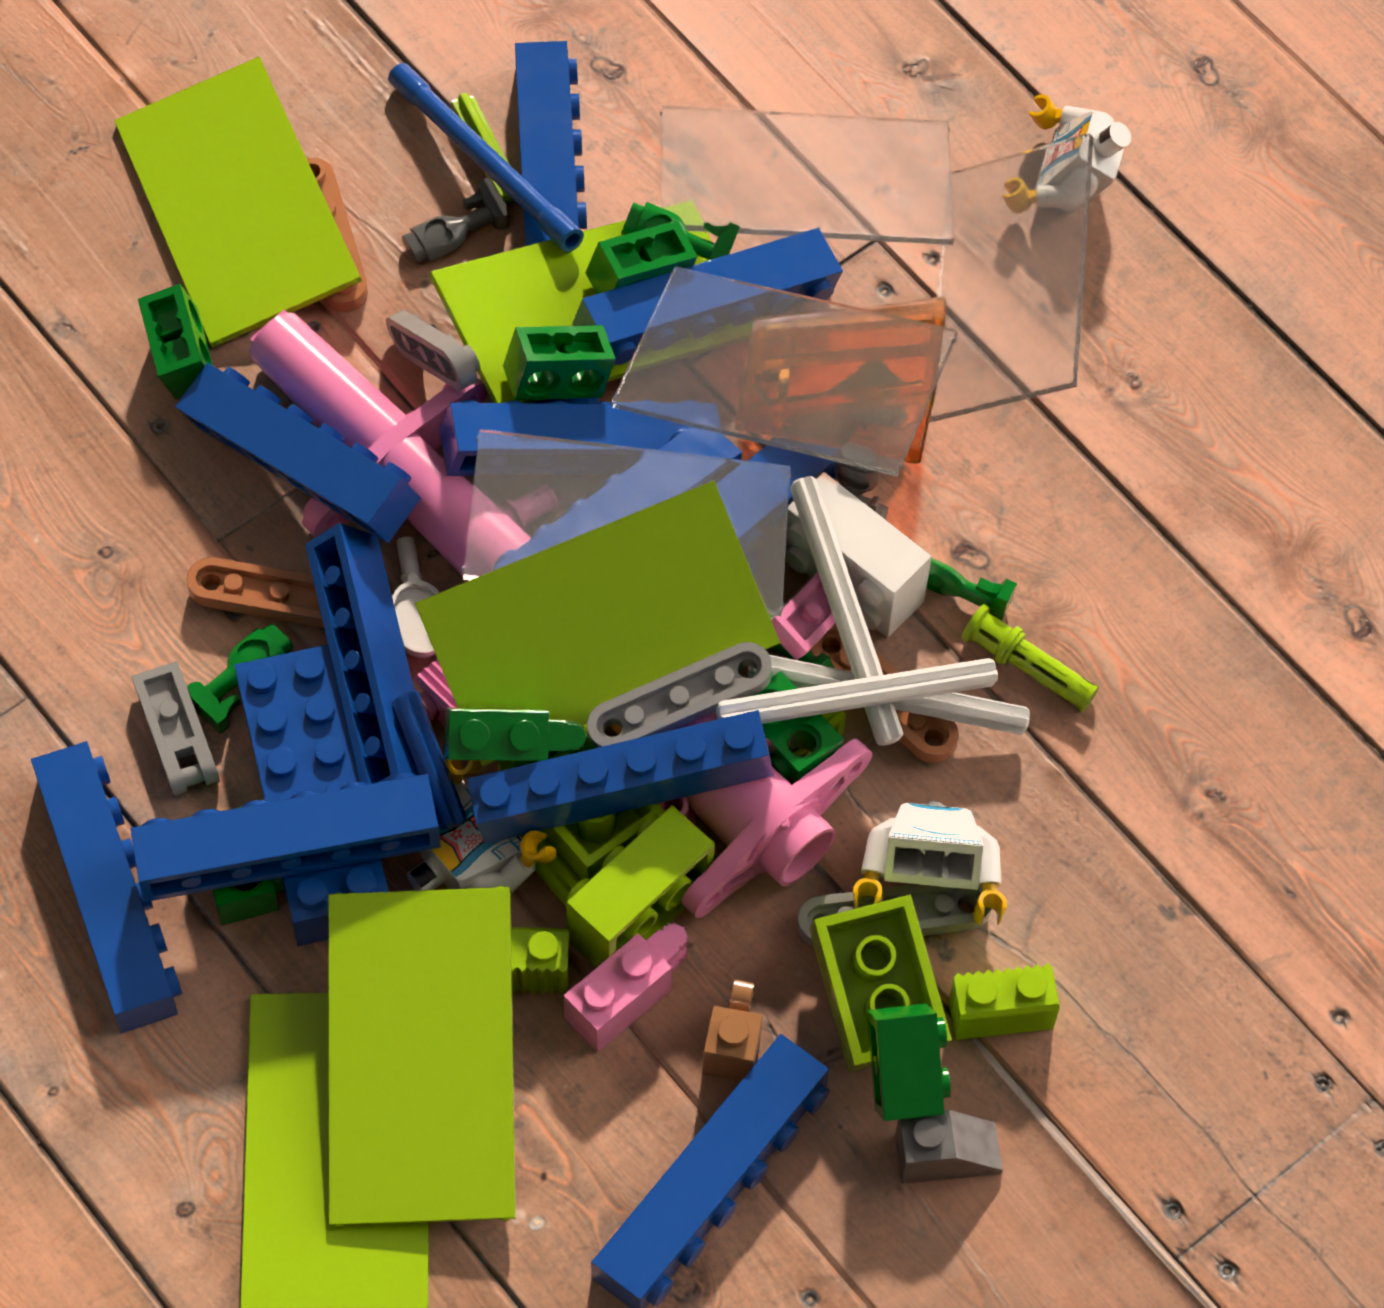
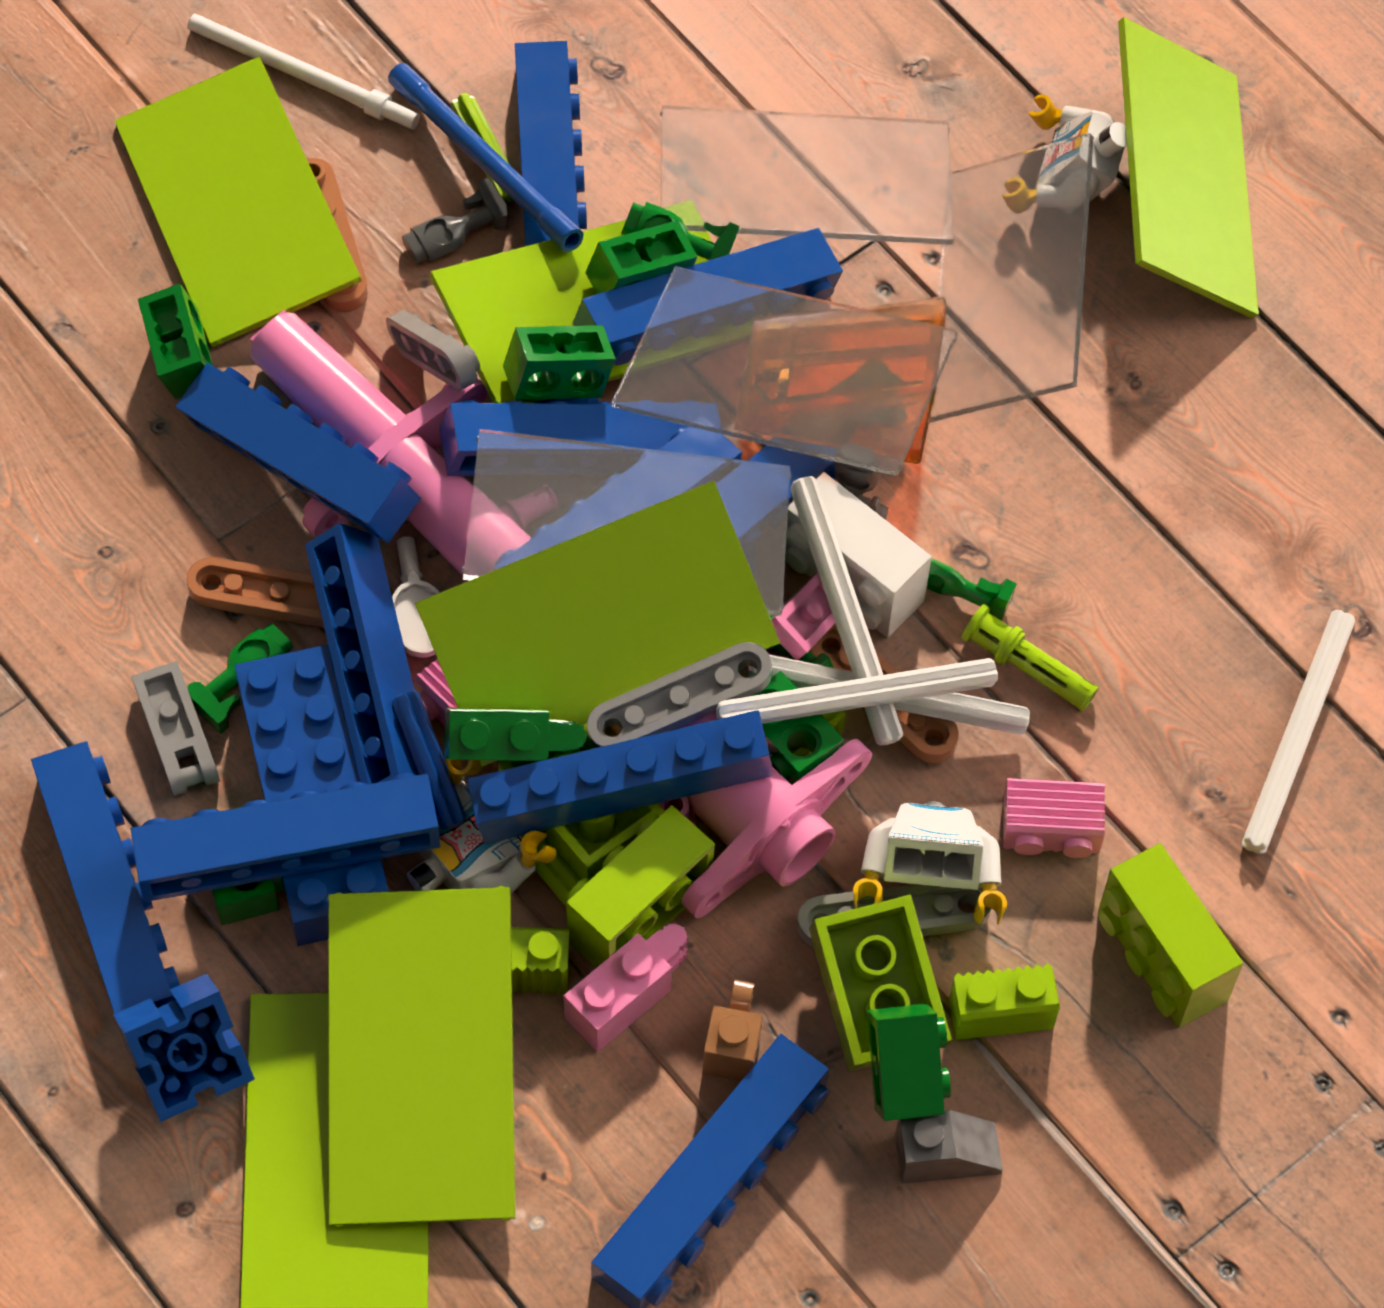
none -> blue brick [113,973,255,1122]
none -> white bar [188,14,420,130]
none -> bright pink brick [1003,778,1105,858]
none -> lime brick [1098,842,1243,1028]
none -> lime piece [1118,17,1259,319]
none -> white axle [1242,610,1355,854]

